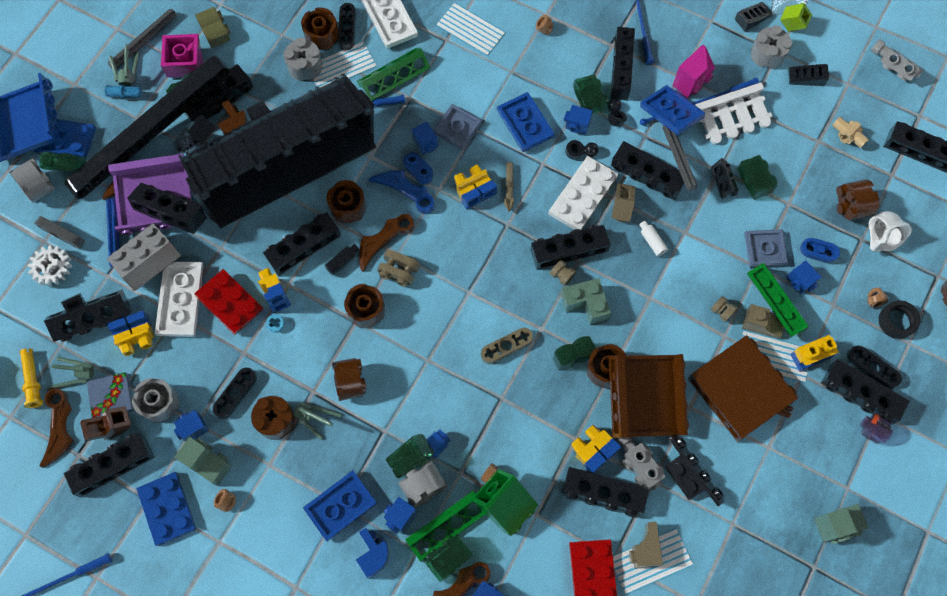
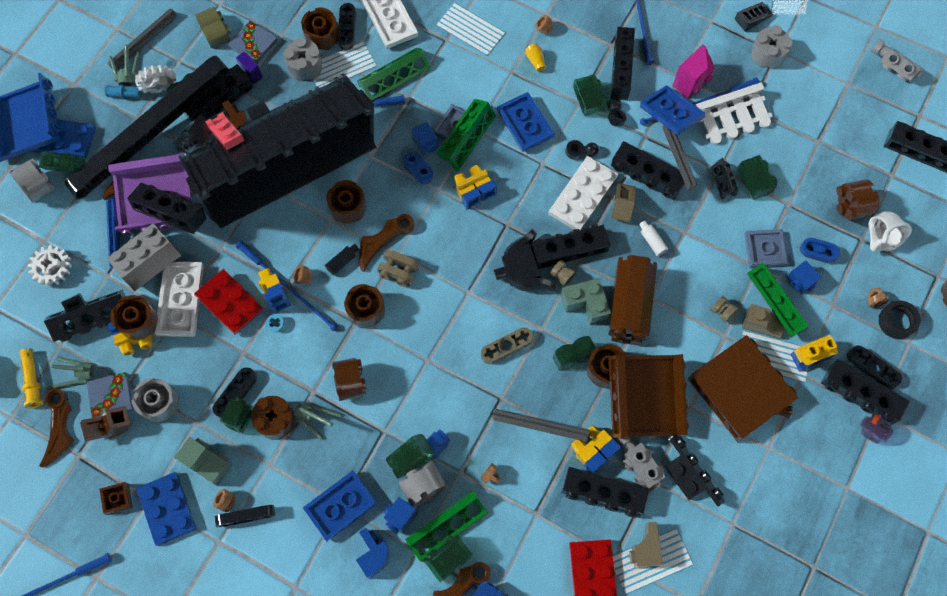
dark grey beam [34,216,85,249] -> none
black brick [63,433,155,498] -> none
dark pink slope [161,34,203,78] -> none
blue brick [174,410,209,441] -> none
black brick [263,212,341,276] -> none
blue piece [369,170,434,214] -> none
green slope [471,469,538,536] -> none
dark tan piece [504,162,515,212] -> none
blue brick [564,105,593,134] -> none
lime brick [780,3,812,31] -> none
black slope [788,64,829,86] -> none
sand green brick [814,504,869,544] -> none
tan axle [832,117,869,148] -> none
none -> reddish brown piece [99,482,133,515]
none -> reddish brown brick [110,295,158,340]
none -> white gear [135,65,176,94]
none -> coral plate [205,112,244,150]
none -> black beam [214,505,275,528]
none -> clear green brick [219,397,252,434]
none -> sand blue tile [228,20,278,64]
none -> blue piece [235,240,338,331]
none -> dark purple piece [236,51,263,84]
none -> medium nougat tile [293,265,313,285]
none -> green fence [436,99,496,171]
none -> dark grey axle [492,409,590,442]
none -> black torso [494,228,555,292]
none -> yellow cone [525,43,546,72]
none -> reddish brown brick [608,255,657,345]

